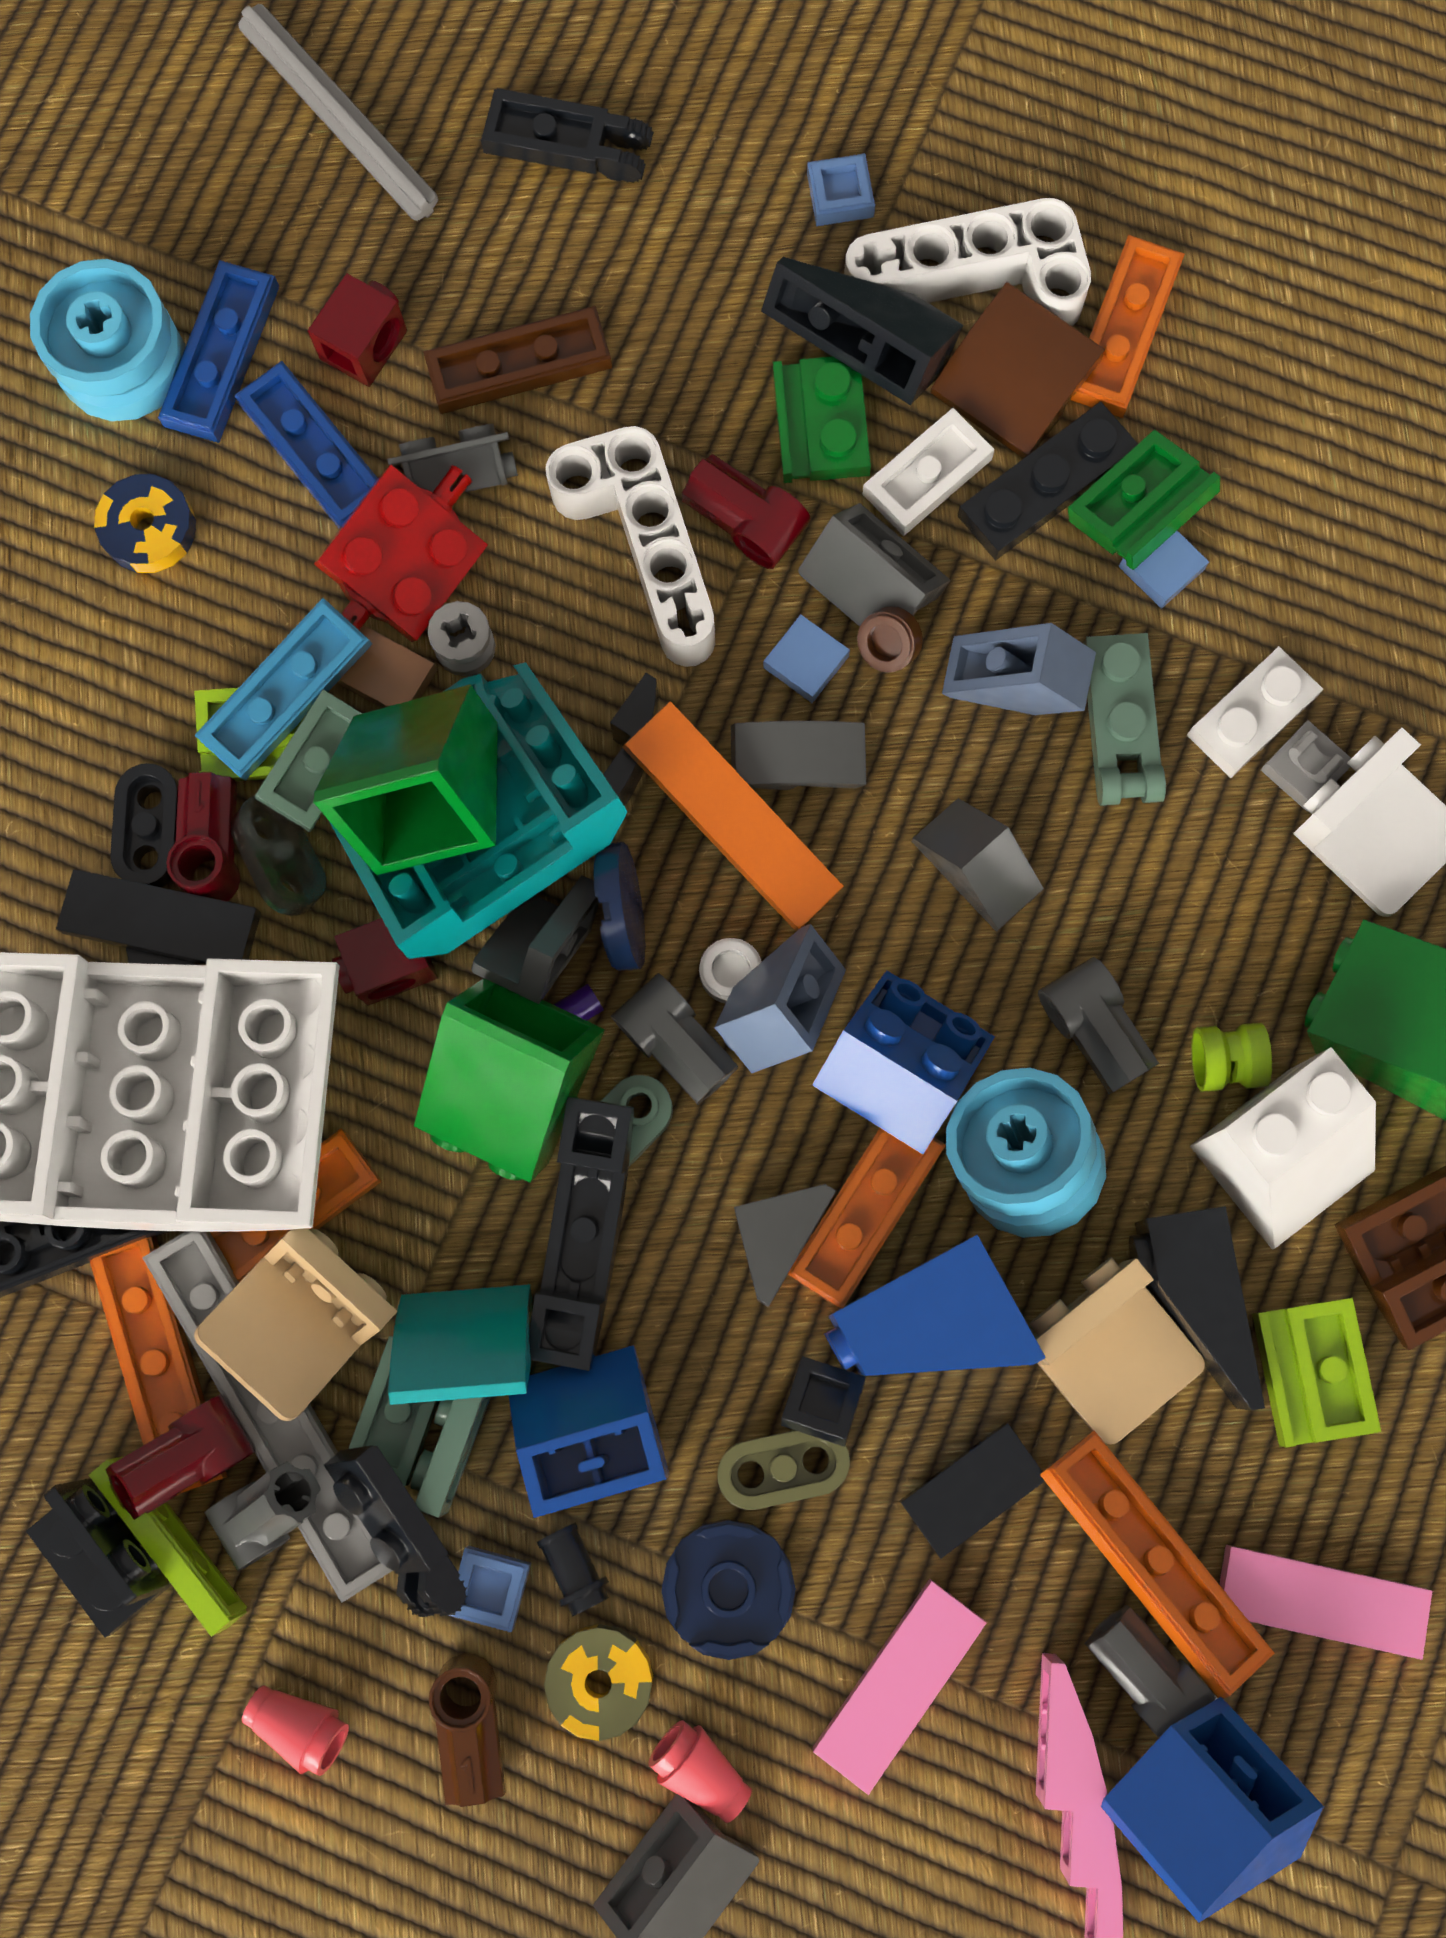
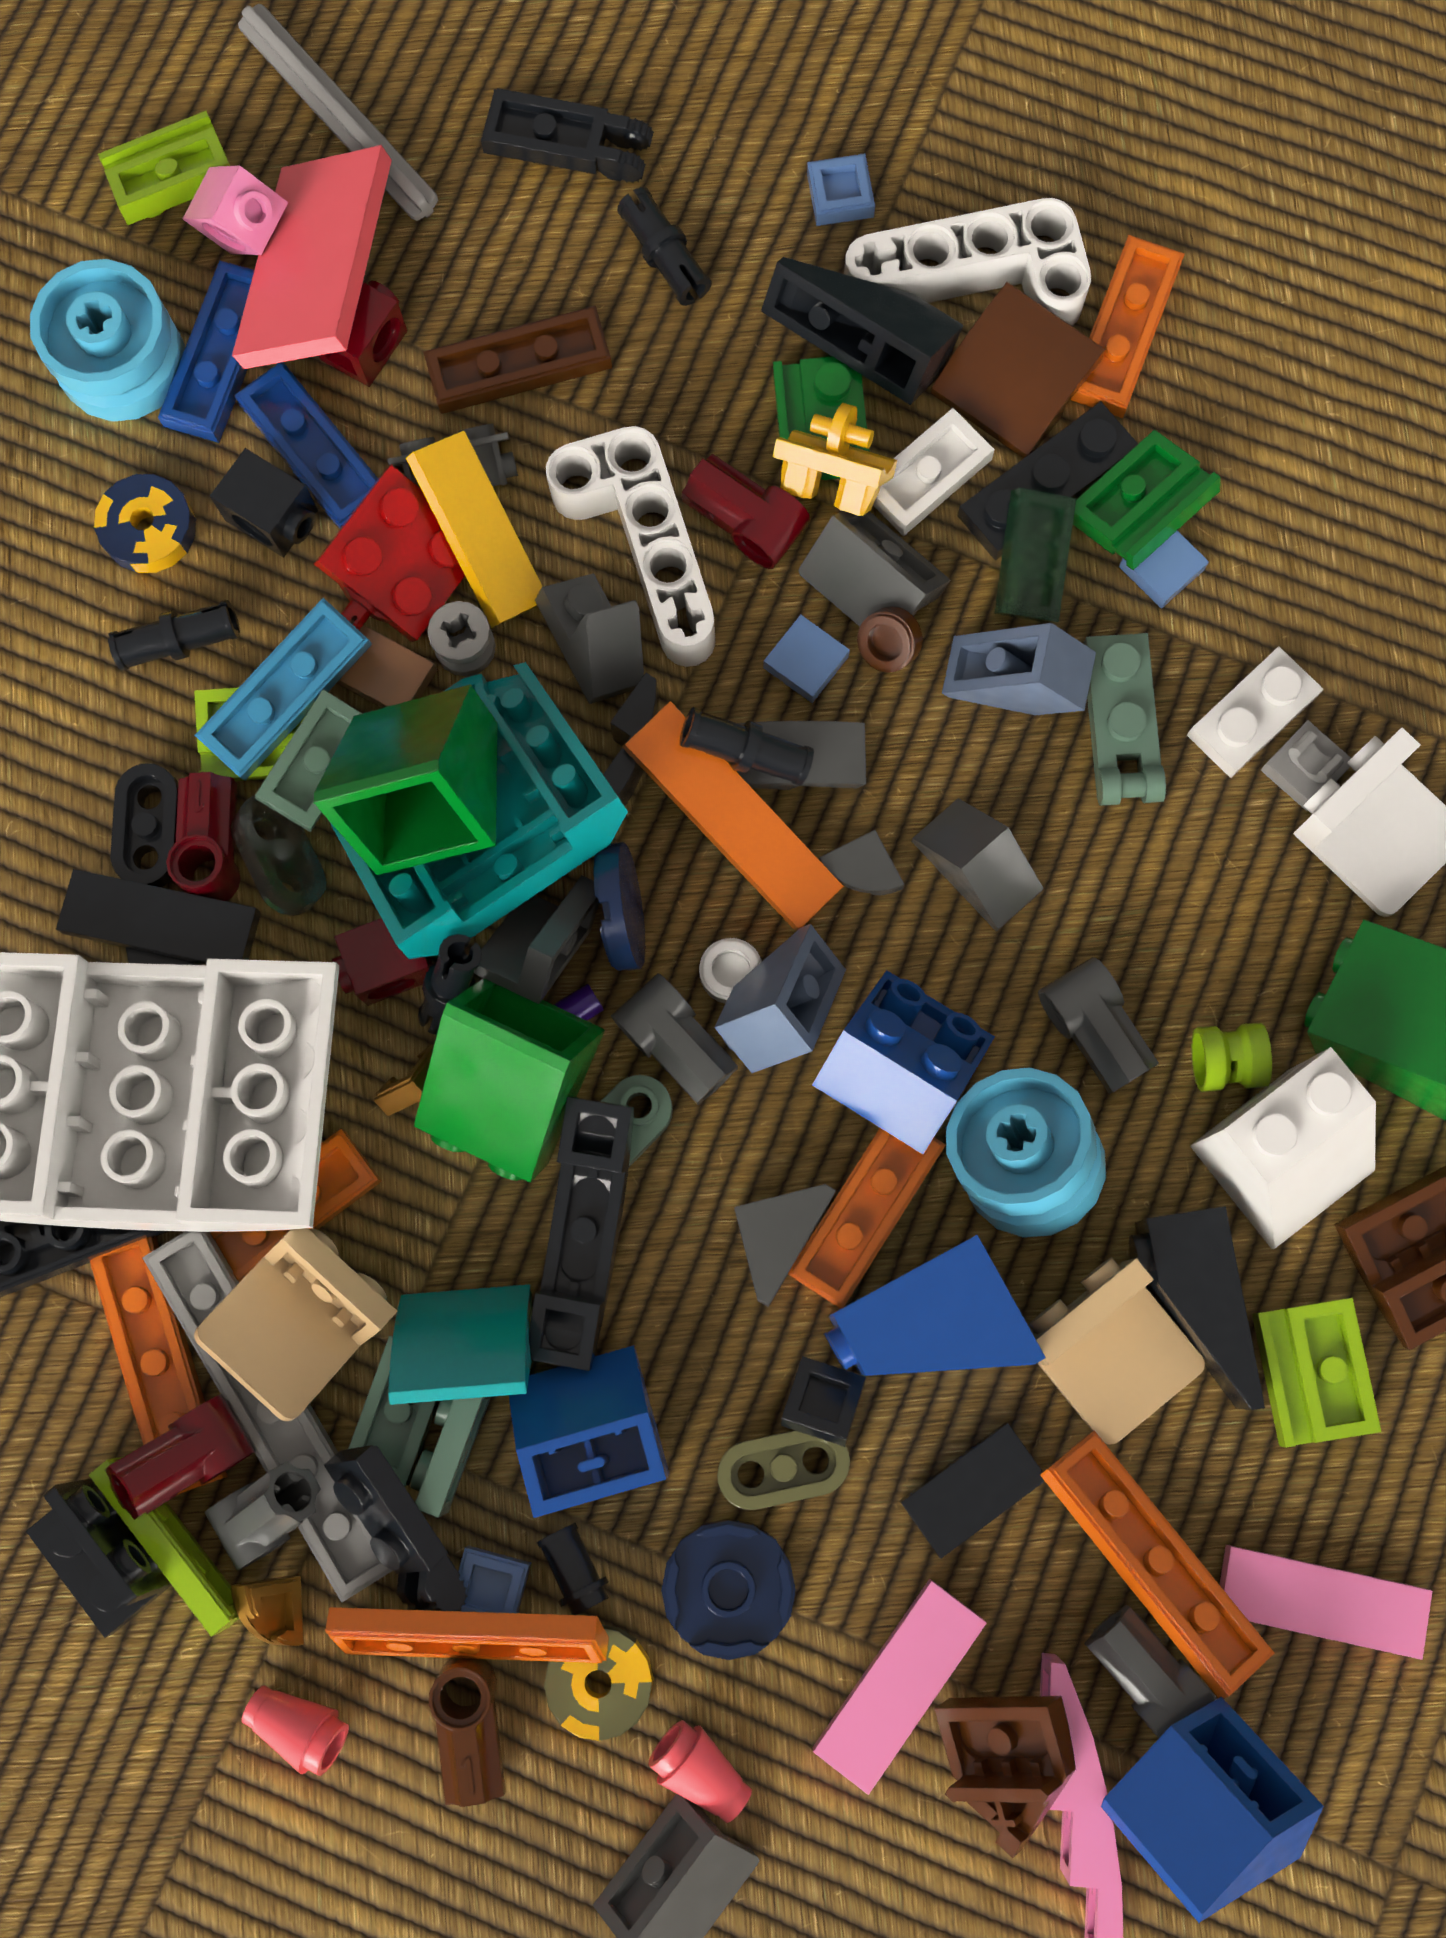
none -> lime plate [98,111,230,225]
none -> black pin [108,600,240,671]
none -> bright pink brick [183,165,289,255]
none -> black brick [210,448,318,558]
none -> pearl gold tile [231,1576,304,1646]
none -> coral tile [232,145,392,369]
none -> orange tile [325,1607,609,1663]
none -> pearl gold tile [373,1043,435,1116]
none -> yellow tile [406,431,543,628]
none -> black pin [418,934,482,1035]
none -> dark grey slope [535,573,644,704]
none -> black pin [617,187,712,306]
none -> black pin [680,707,814,786]
none -> yellow hips [773,403,898,516]
none -> dark grey tile [819,830,904,896]
none -> reddish brown slope [934,1696,1076,1858]
none -> clear green plate [994,488,1076,623]

